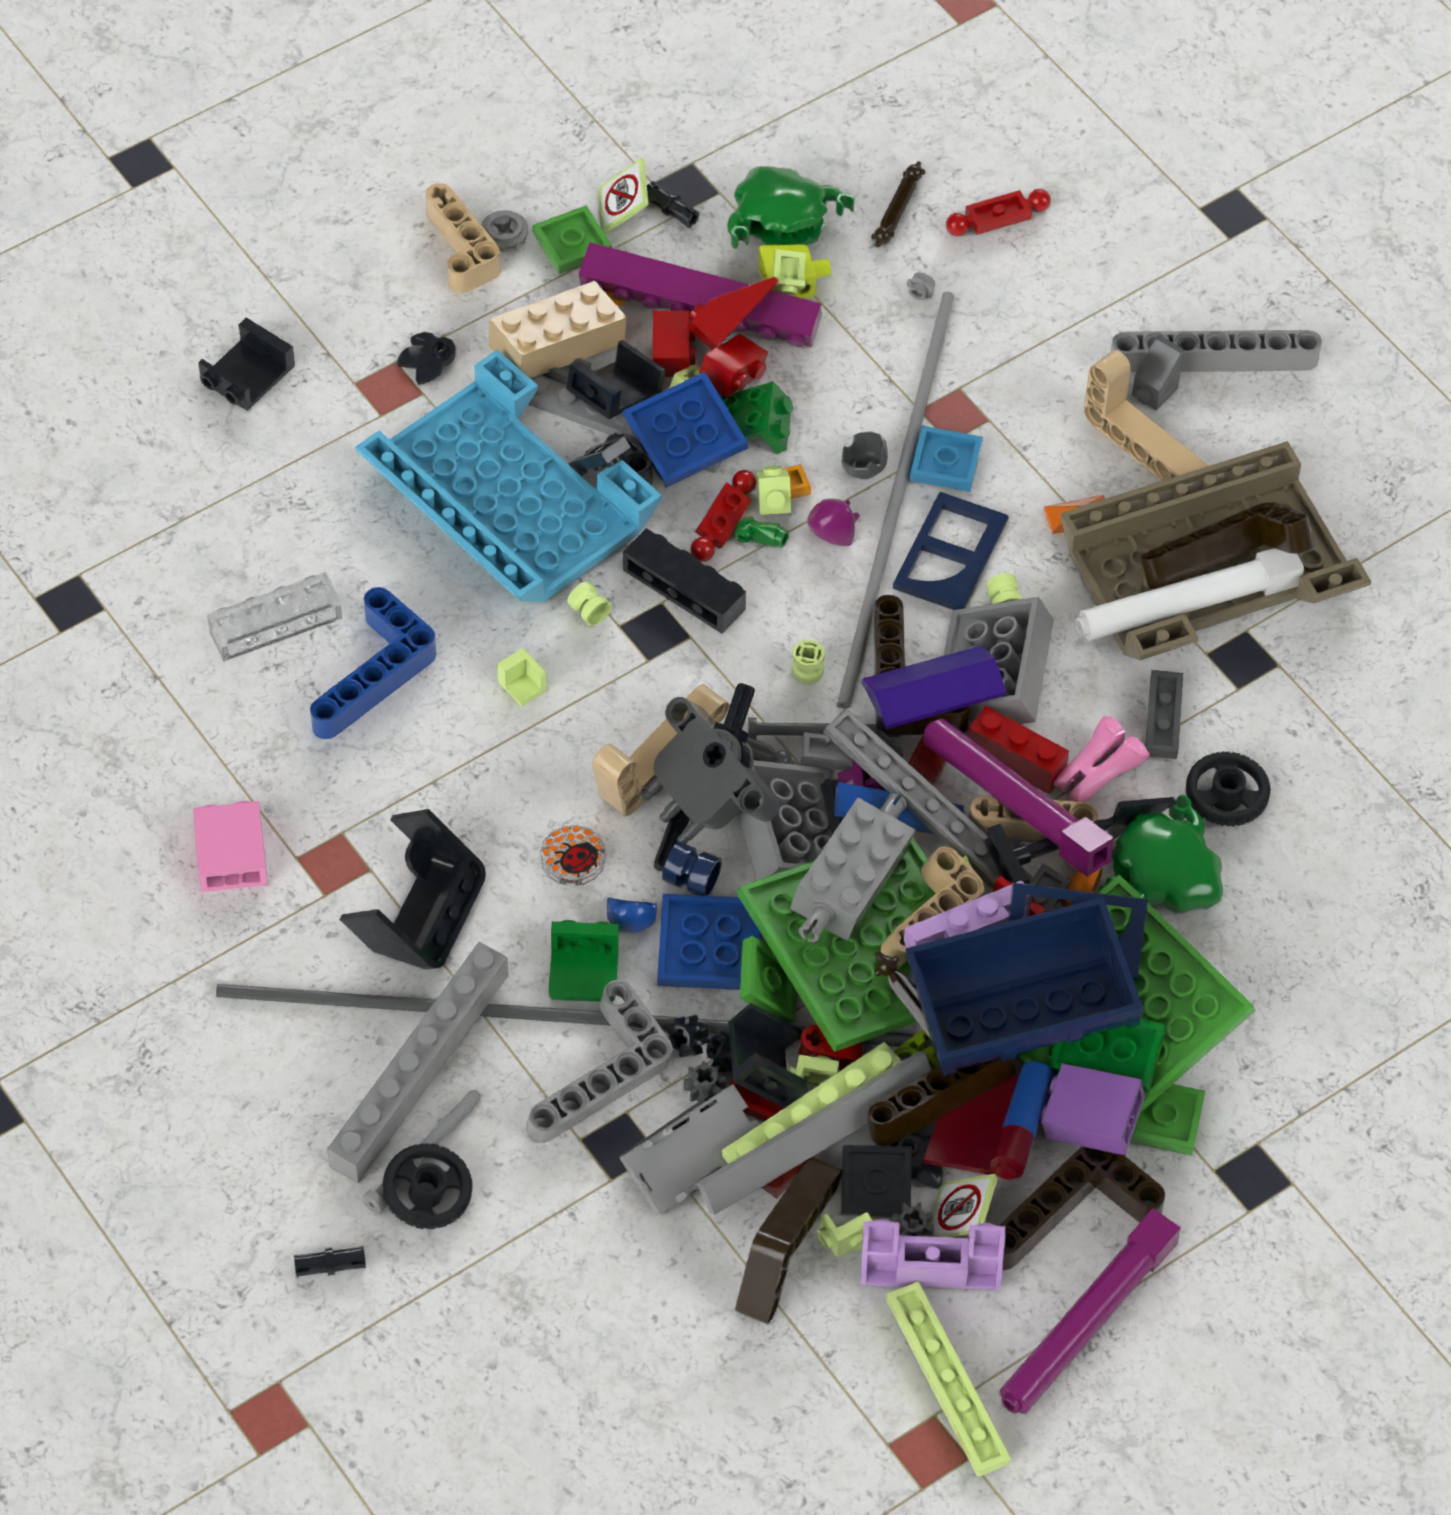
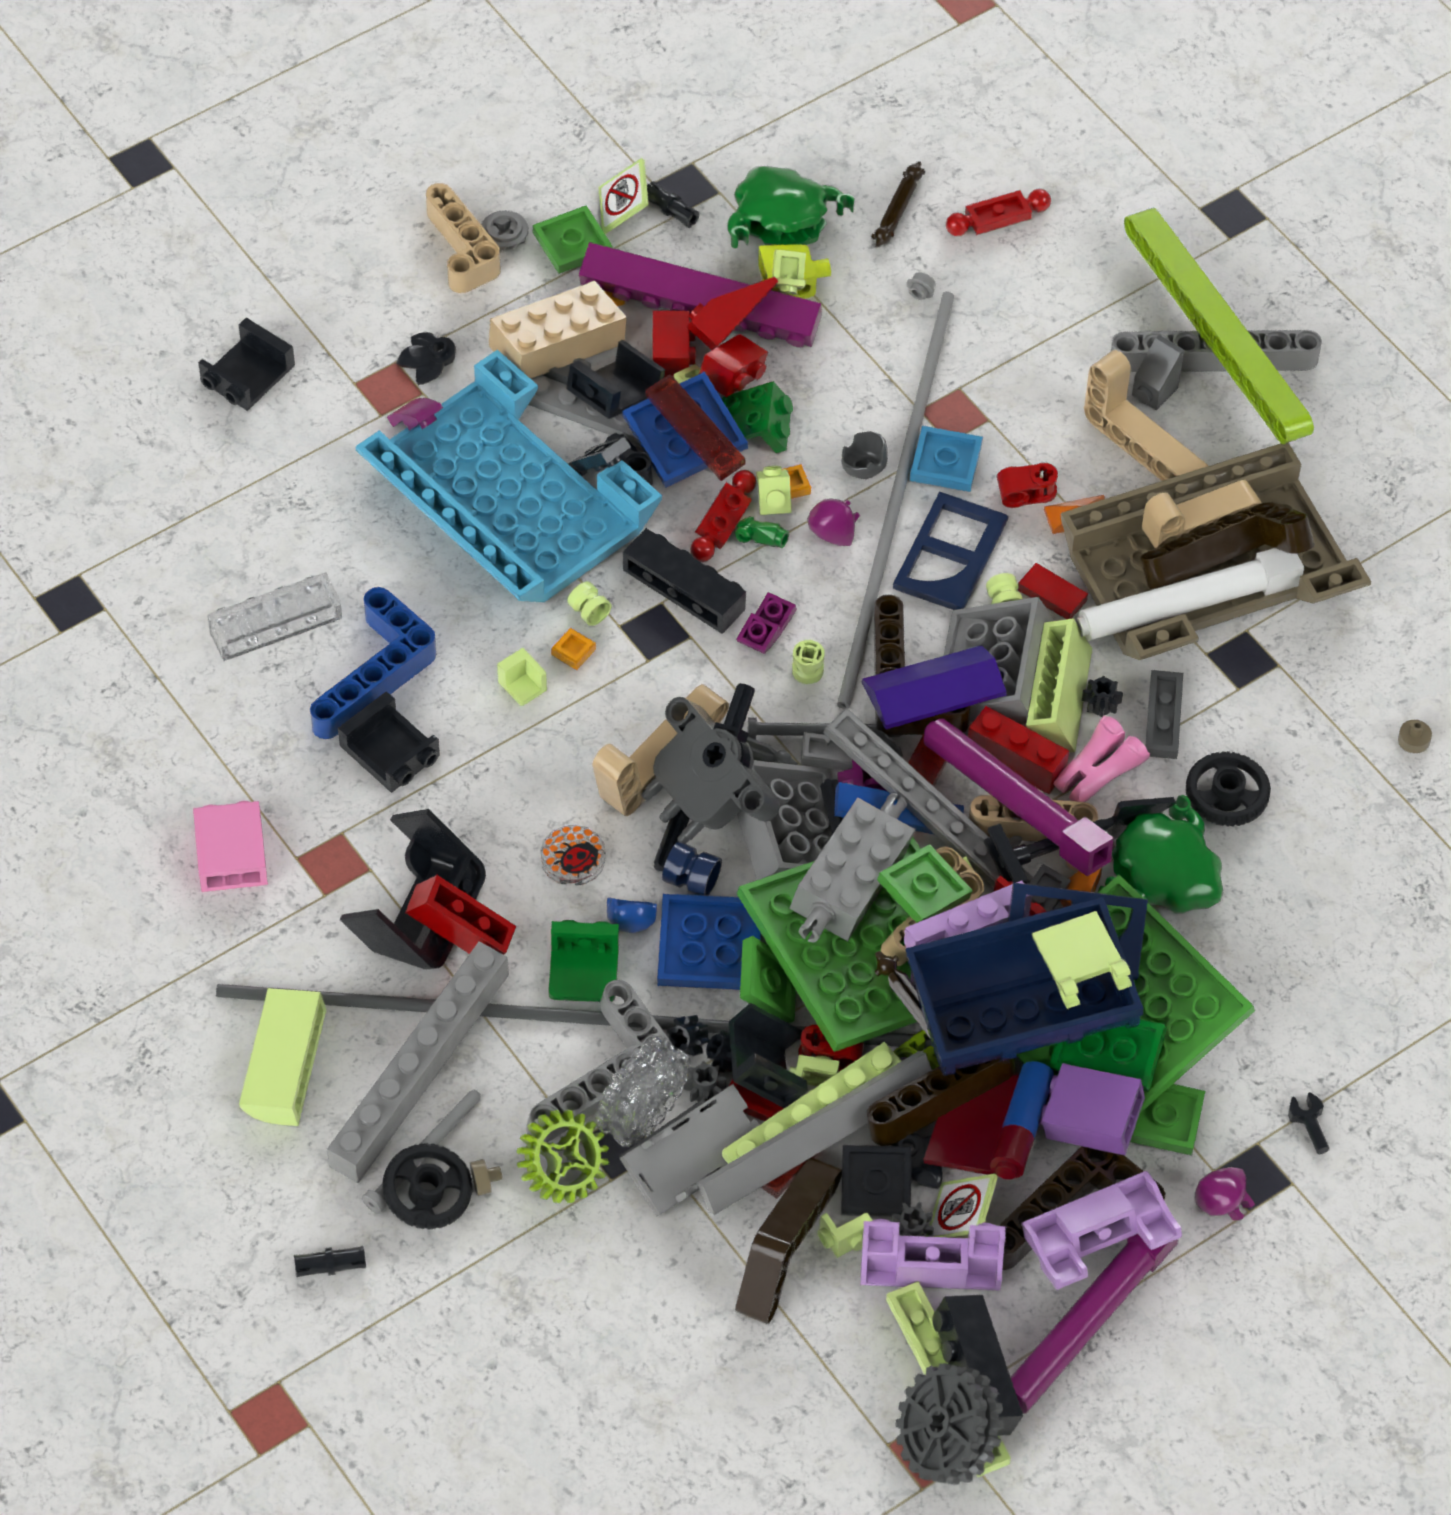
none -> yellowish green brick [239,988,326,1126]
none -> black panel [338,691,440,793]
none -> magenta slope [387,398,443,431]
none -> red brick [405,875,516,955]
none -> dark tan tile [470,1159,502,1196]
none -> lime gear [516,1110,609,1203]
none -> light orange tile [551,628,596,670]
none -> clear piece [595,1037,691,1147]
none -> clear red plate [645,374,746,481]
none -> magenta slope [736,592,797,654]
none -> bright green plate [877,844,973,923]
none -> dark grey piece [895,1363,1004,1485]
none -> black brick [932,1295,1023,1436]
none -> red piece [996,463,1058,508]
none -> red tile [1018,563,1088,619]
none -> lavender bracket [1022,1171,1182,1290]
none -> yellowish green brick [1026,618,1092,752]
none -> yellowish green flag [1032,911,1132,1009]
none -> black gear [1082,676,1123,717]
none -> lime beam [1124,208,1314,445]
none -> tan beam [1142,480,1262,548]
none -> magenta piece [1194,1167,1255,1220]
none -> black bar [1288,1092,1330,1154]
none -> dark tan tile [1398,720,1432,753]

